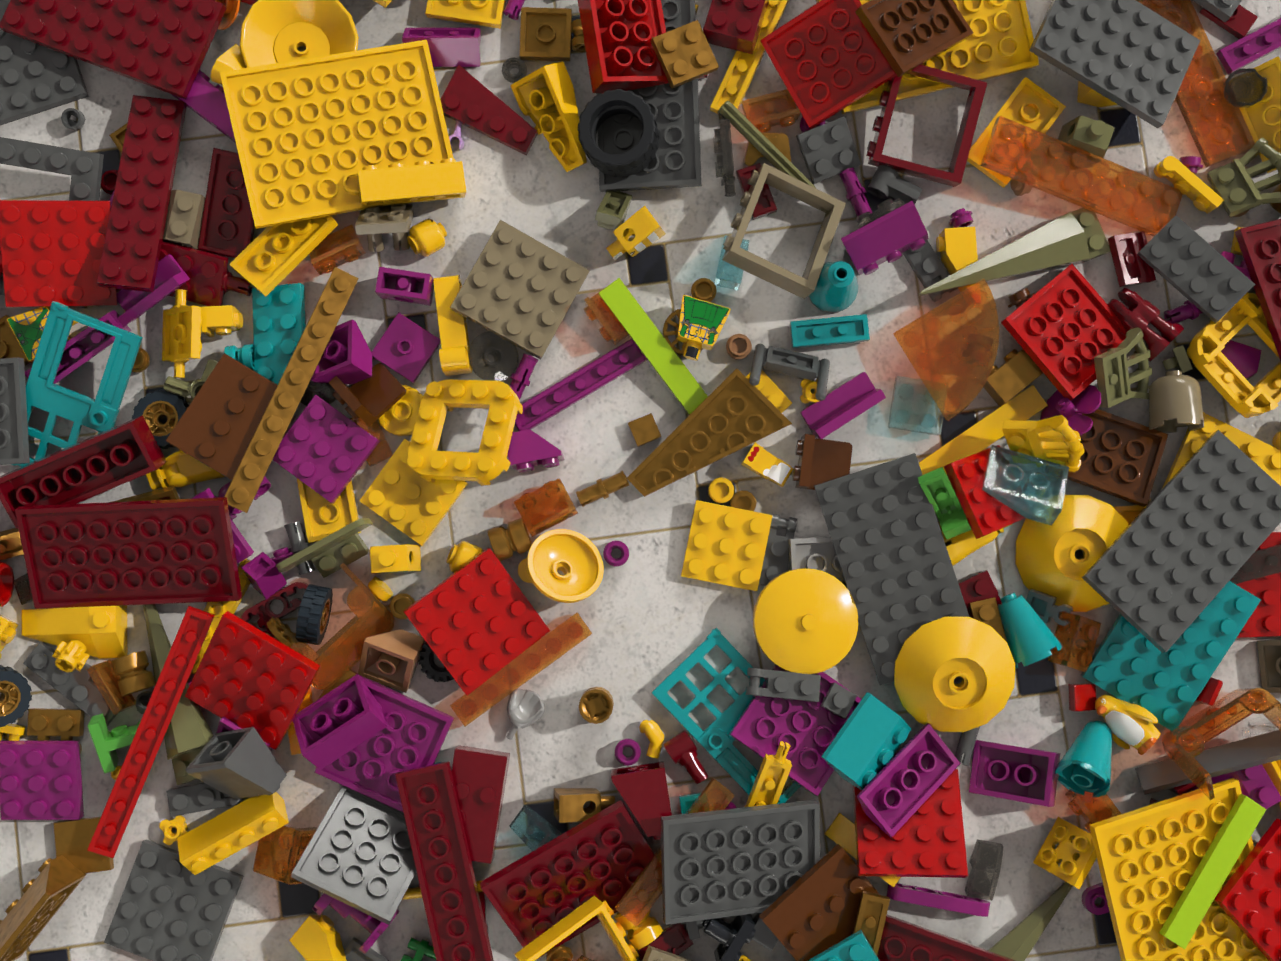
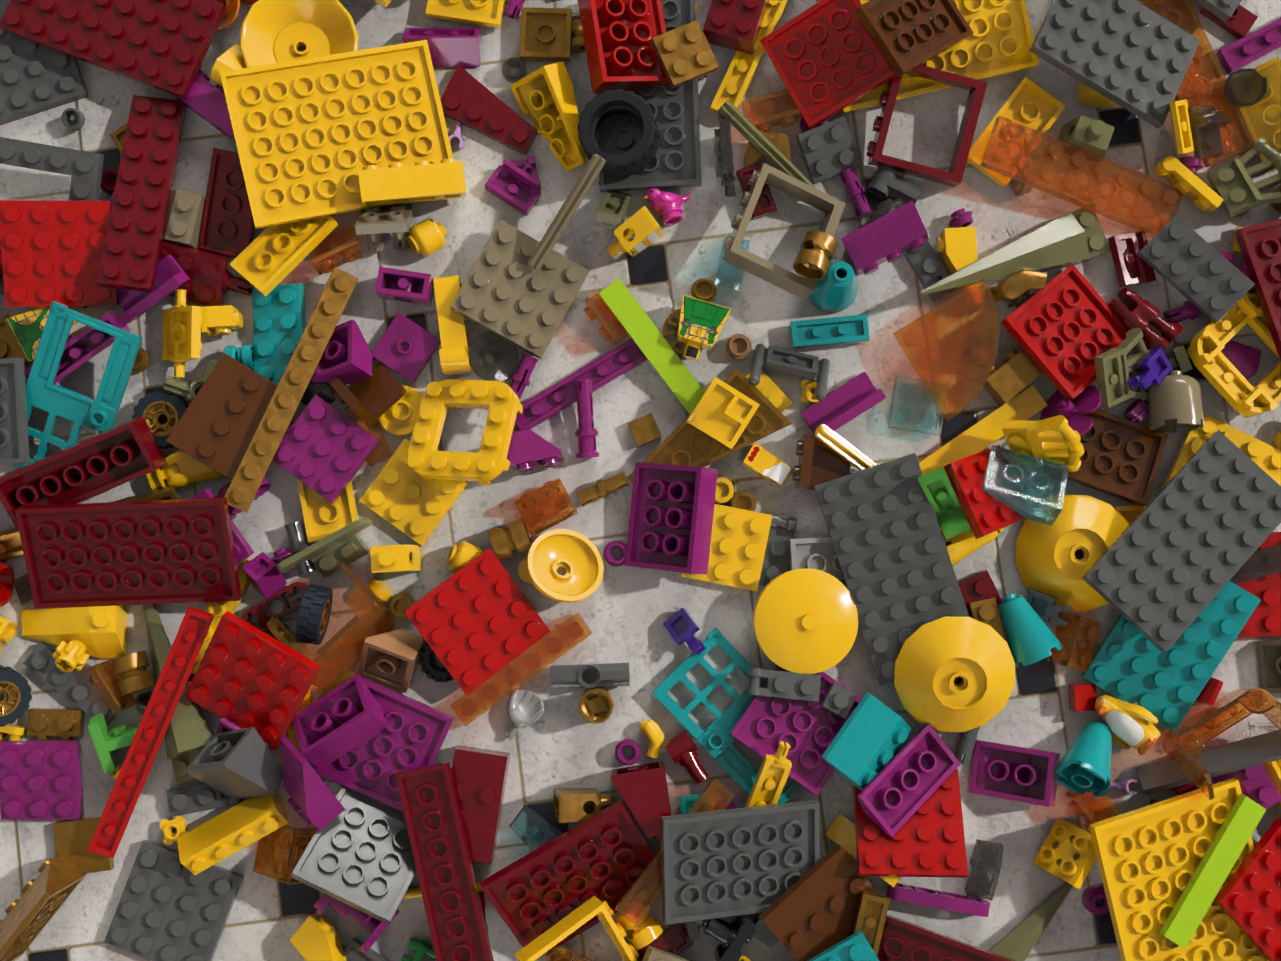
none -> magenta slope [280,735,345,831]
none -> magenta slope [485,156,541,216]
none -> dark tan axle [528,154,606,270]
none -> dark grey piece [550,662,630,689]
none -> magenta pin [575,379,599,458]
none -> magenta slope [625,462,718,574]
none -> dark pink animal [643,187,691,226]
none -> dark purple plate [663,608,706,656]
none -> yellow plate [686,377,760,449]
none -> pearl gold wheel [793,230,837,281]
none -> axle [814,424,877,470]
none -> pearl gold arm [984,270,1047,303]
none -> lavender hand [1110,777,1138,795]
none -> magenta plate [1124,399,1149,423]
none -> dark purple plate [1128,348,1172,390]
none -> yellow slope [1168,99,1195,155]
none -> clear smoke slope [1188,106,1231,158]

